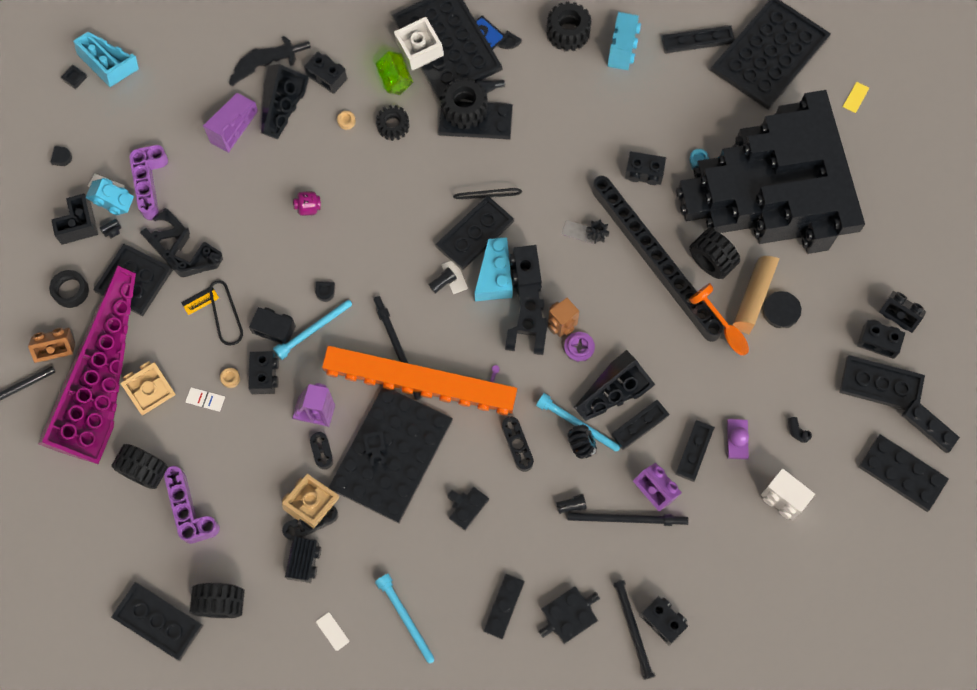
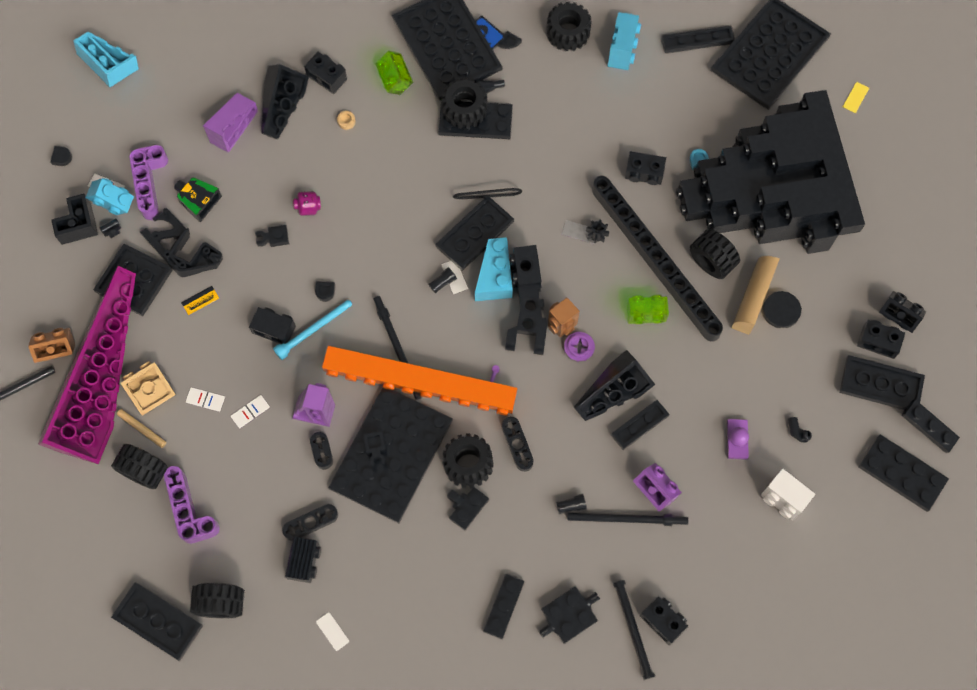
black tyre [49,270,89,308] -> none
black tile [61,65,87,89] -> none
black piece [209,280,243,346] -> none
tan tile [220,368,240,388] -> none
black sword [229,36,311,86] -> none
black brick [248,351,279,395] -> none
tan plate [282,474,339,528] -> none
medium azure piece [375,573,434,663] -> none
black tyre [376,105,410,141] -> none
white brick [394,17,444,71] -> none
medium azure piece [536,393,620,451] -> none
black gear [567,424,597,459] -> none
black plate [675,420,715,482] -> none
orange piece [689,283,749,356] -> none
none -> tan bar [117,409,167,448]
none -> torso [174,178,222,223]
none -> white sticker [231,395,270,429]
none -> black plate [255,225,289,247]
none -> black tyre [442,433,494,488]
none -> clear neon green brick [627,295,669,324]

